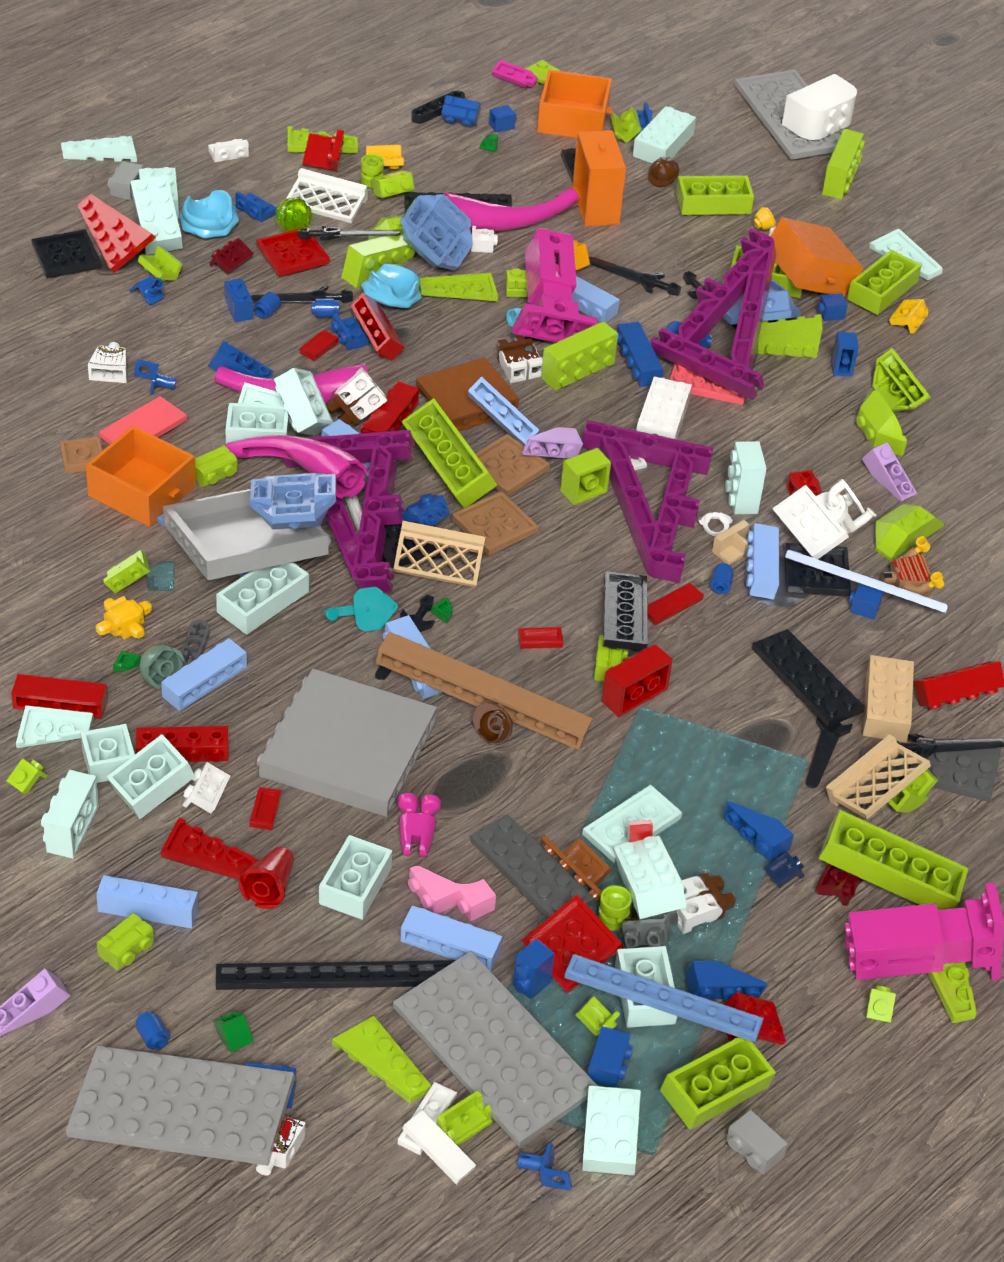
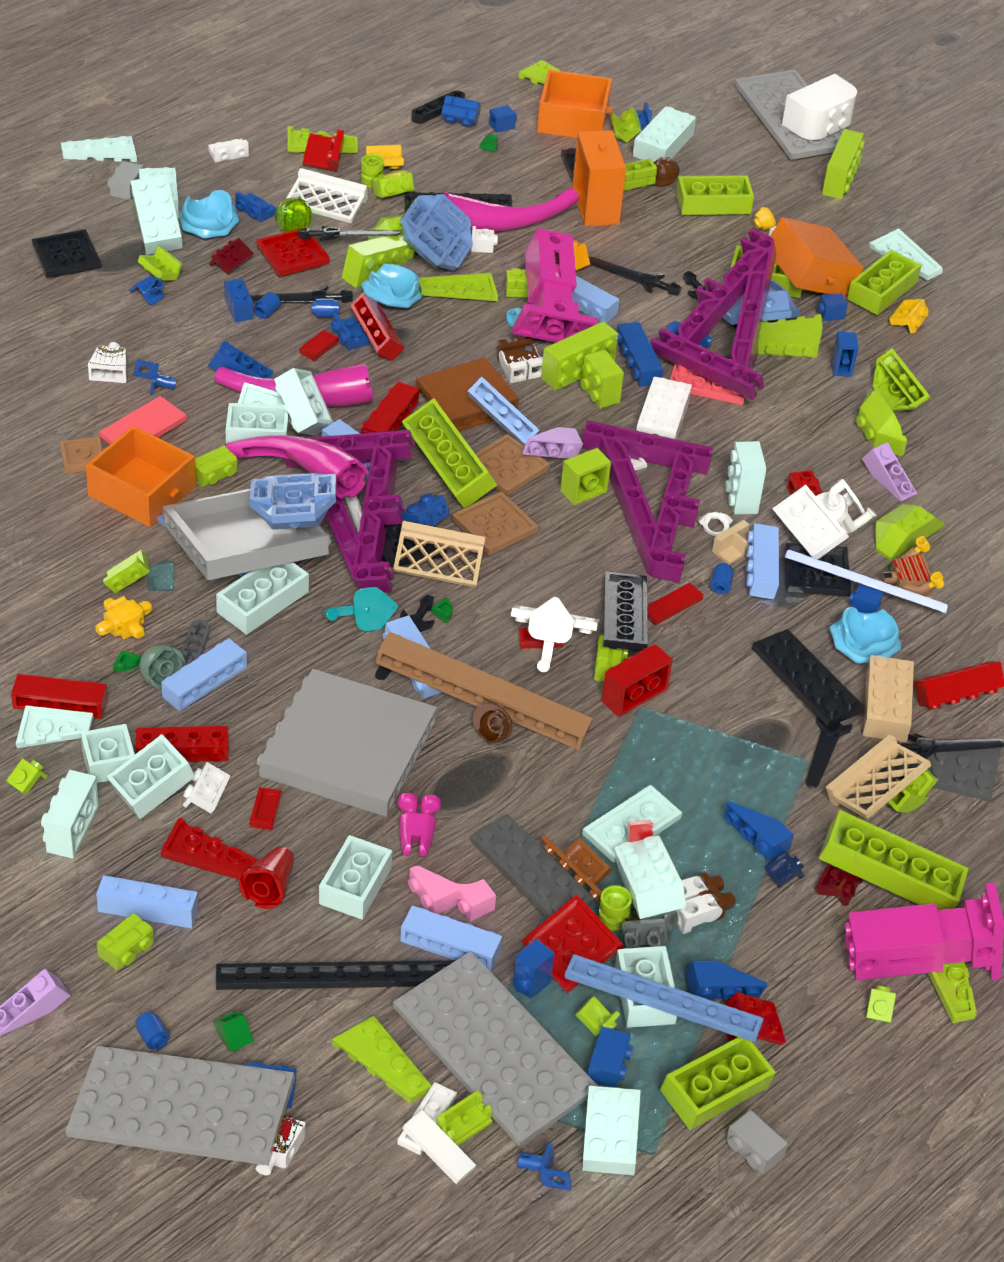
wing [77,194,156,273] -> none
white hips [326,367,387,425] -> none
dark pink hinge [492,60,538,87] -> none
none -> white plate [511,597,600,672]
none -> lime brick [580,349,624,408]
none -> lime brick [623,159,657,191]
none -> medium azure piece [830,607,901,664]

